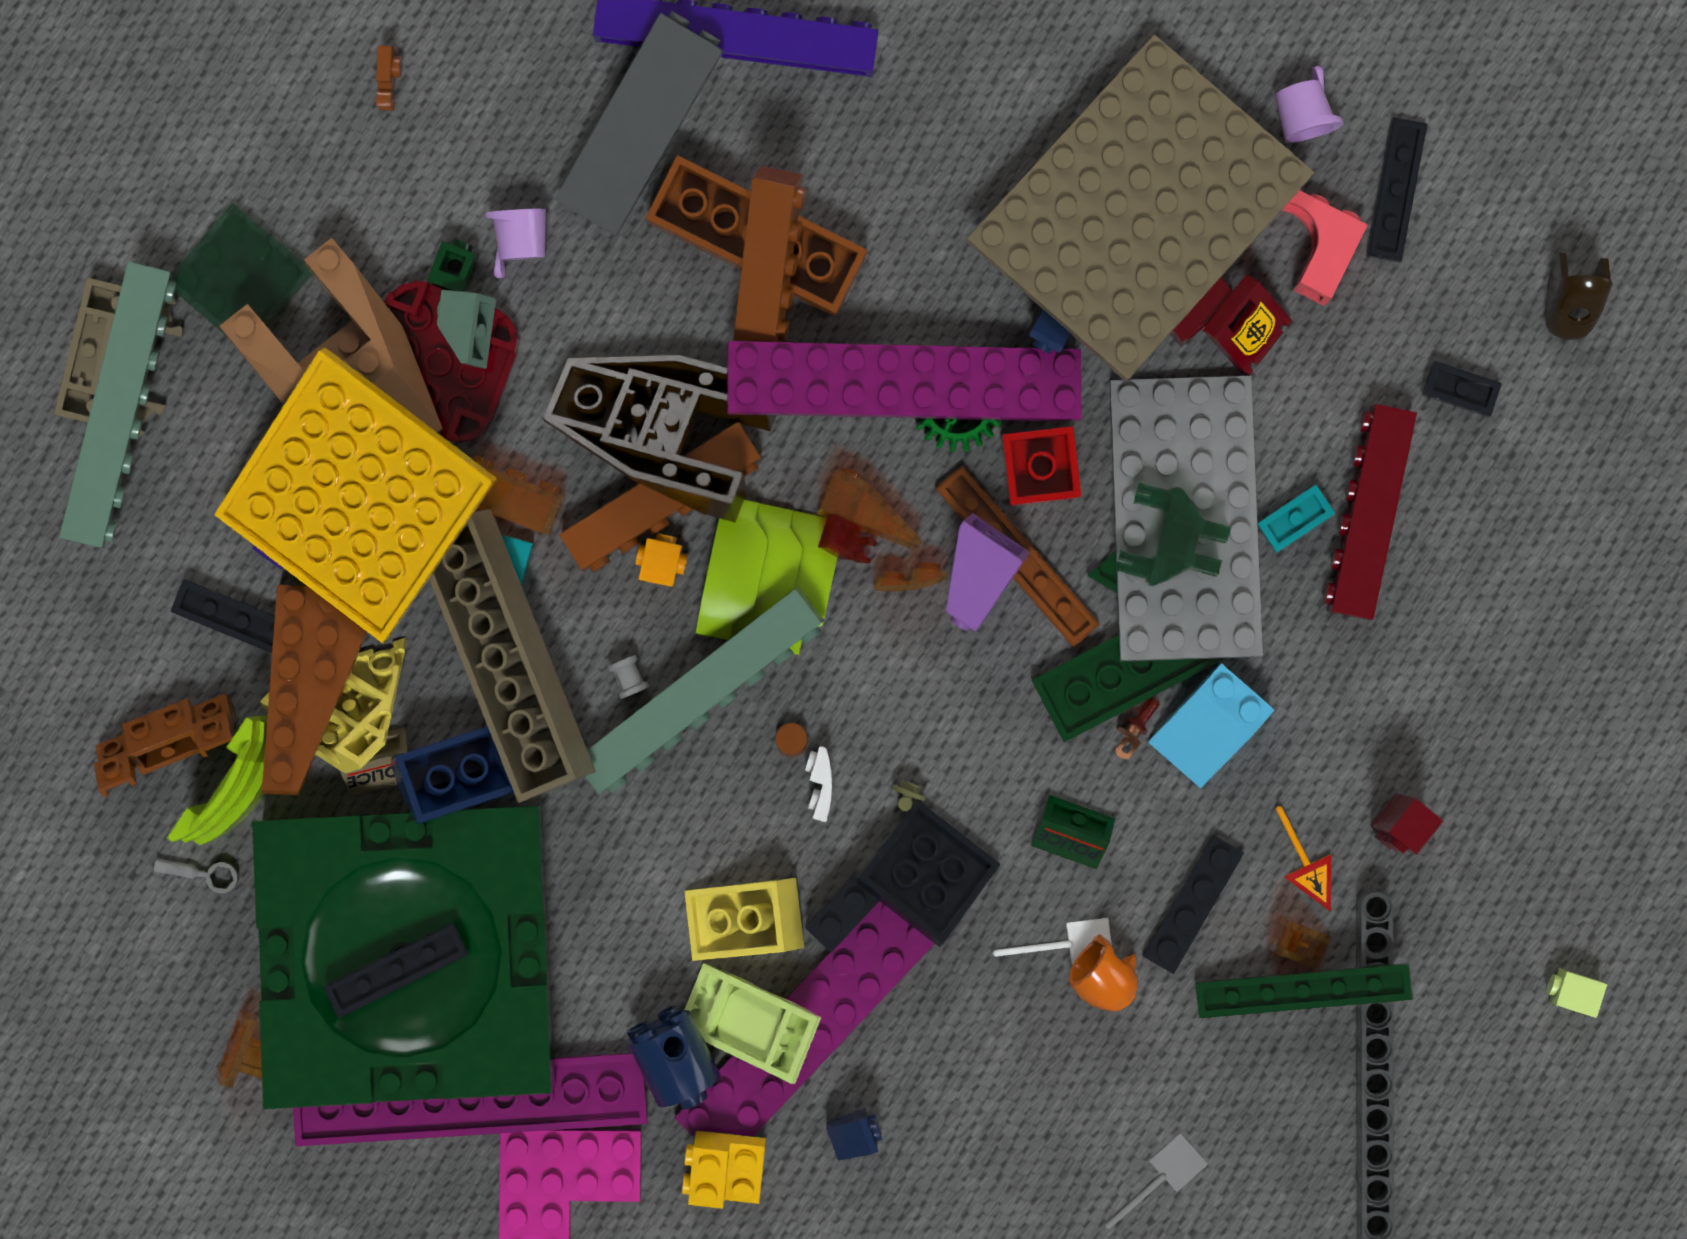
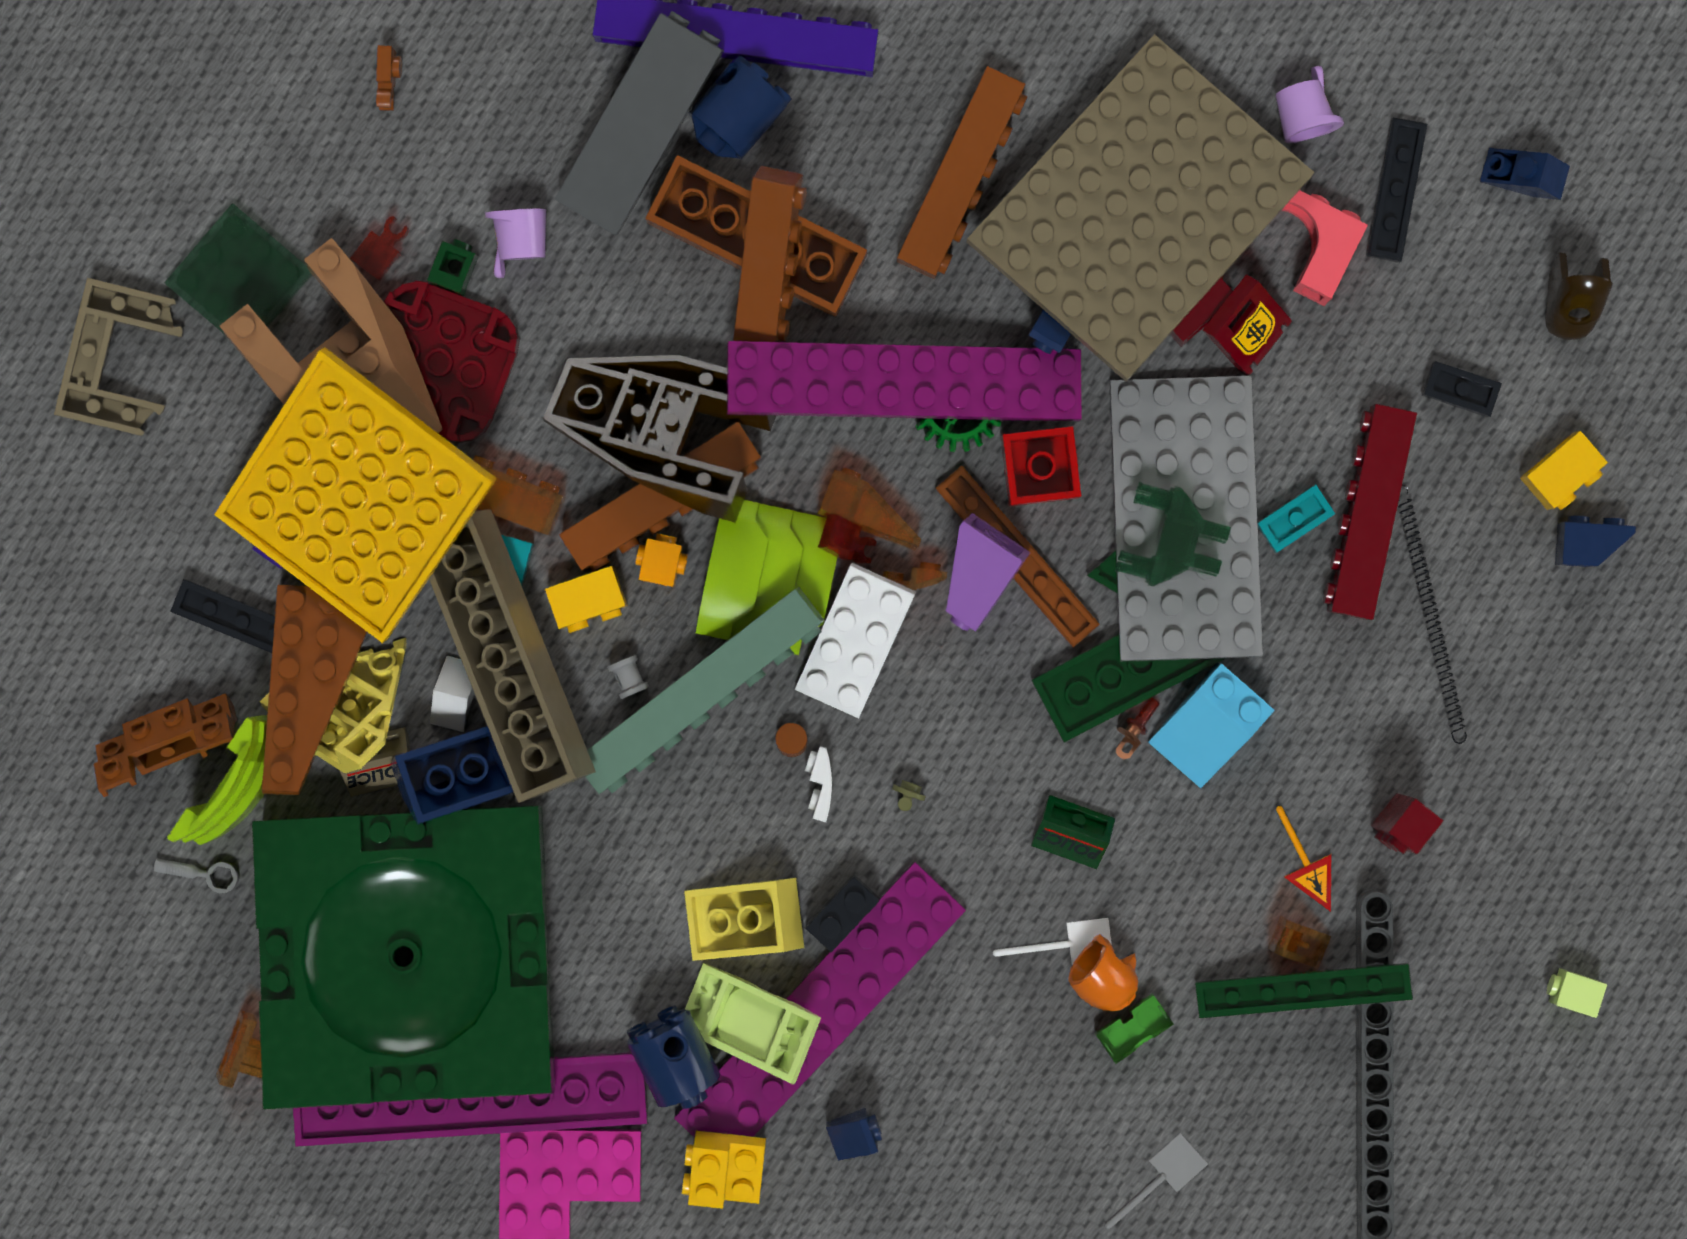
sand green brick [59,261,177,548] -> none
black tile [323,922,469,1019] -> none
sand green slope [437,290,496,369] -> none
black plate [855,800,1000,947] -> none
black plate [1142,835,1244,974] -> none
none -> clear red plate [350,216,409,281]
none -> white slope [430,656,474,732]
none -> yellow brick [545,566,628,633]
none -> dark blue cylinder [688,55,792,160]
none -> white plate [795,563,916,718]
none -> dark orange brick [897,66,1028,280]
none -> bright green piece [1095,993,1174,1064]
none -> black piece [1398,484,1467,744]
none -> dark blue slope [1480,148,1570,200]
none -> yellow brick [1520,430,1608,510]
none -> dark blue slope [1555,516,1636,567]

